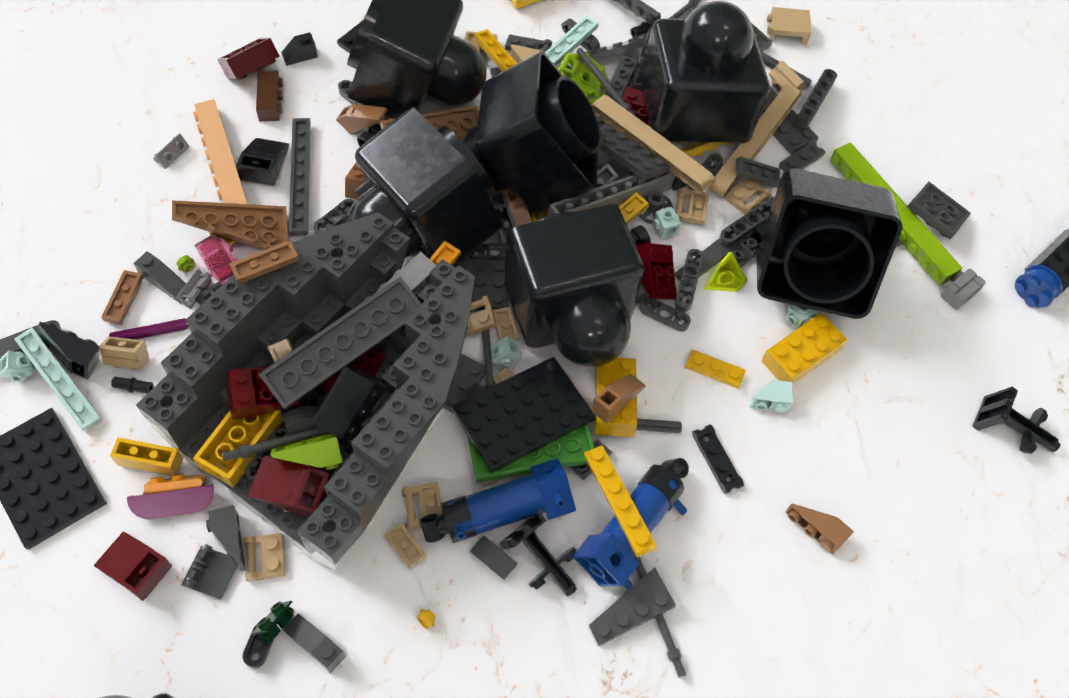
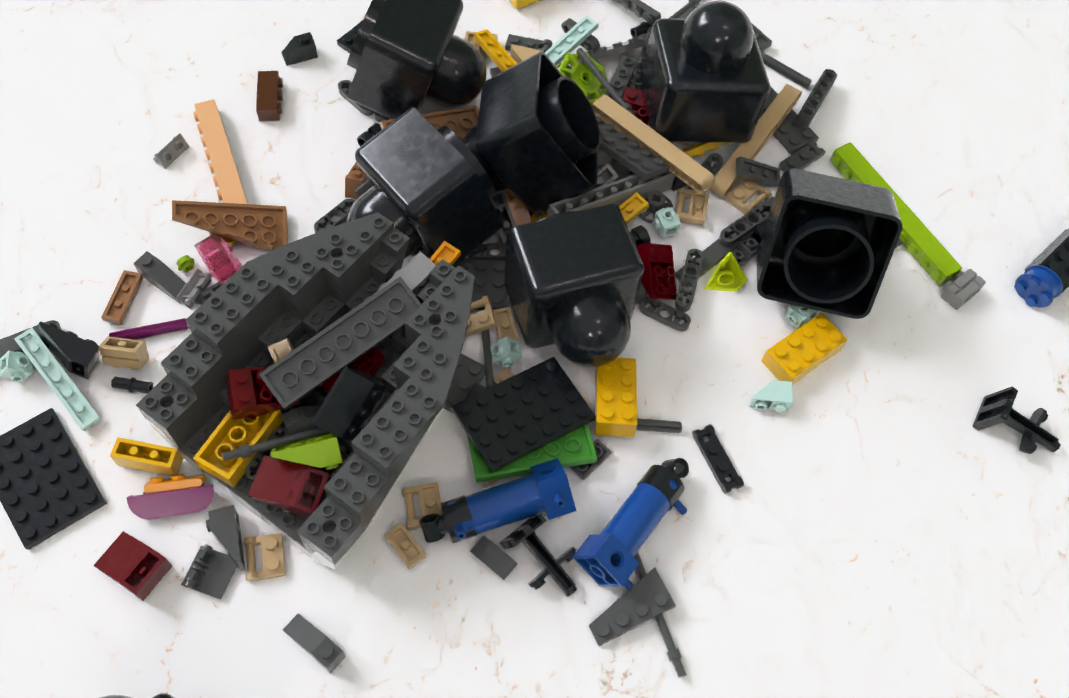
dark red brick [217,37,280,80] -> none
medium nougat plate [230,240,299,284] -> none
black slope [236,138,290,186] -> none
black plate [242,625,274,668] -> none
dark green hinge [251,600,294,644] -> none
dark grey plate [289,118,311,236] -> none
medium nougat slope [336,104,388,134] -> none
yellow plate [416,609,436,629] -> none
yellow plate [584,445,657,557] -> none
medium nougat slope [592,374,646,423] -> none
yellow plate [685,349,746,389] -> none
tan panel [766,7,811,45] -> none
tan brick [768,61,807,92] -> none
medium nougat slope [785,503,854,554] -> none
dark grey plate [907,181,971,239] -> none

